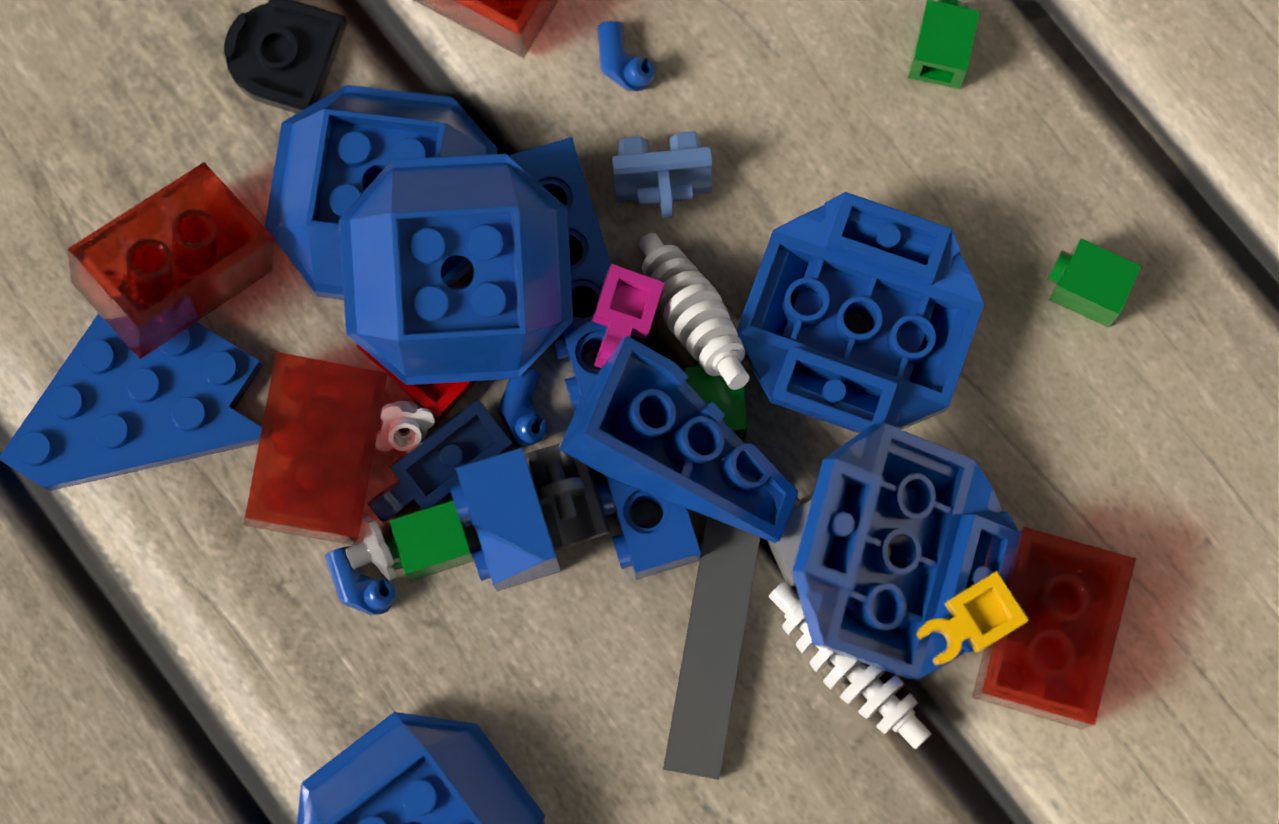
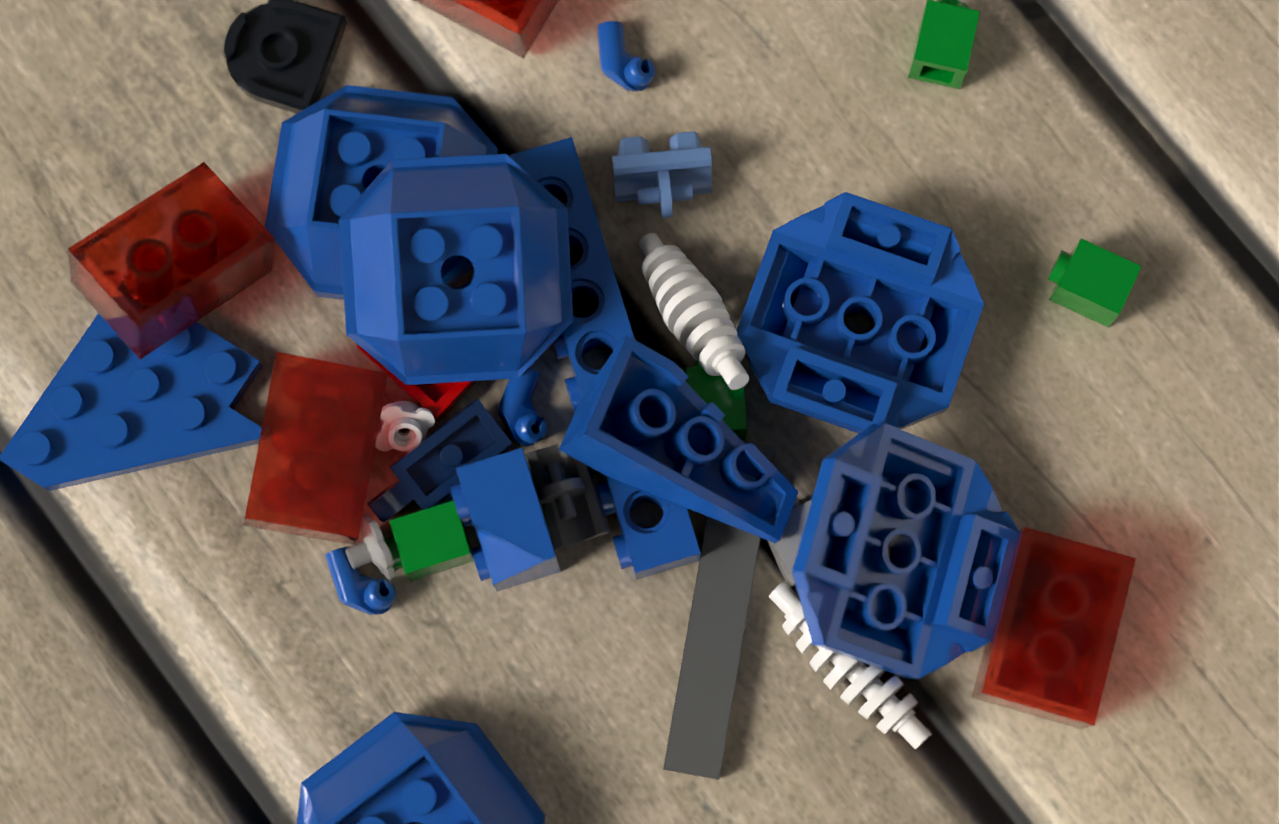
dark pink plate [592,264,664,368] -> none
yellow plate [916,571,1028,666] -> none

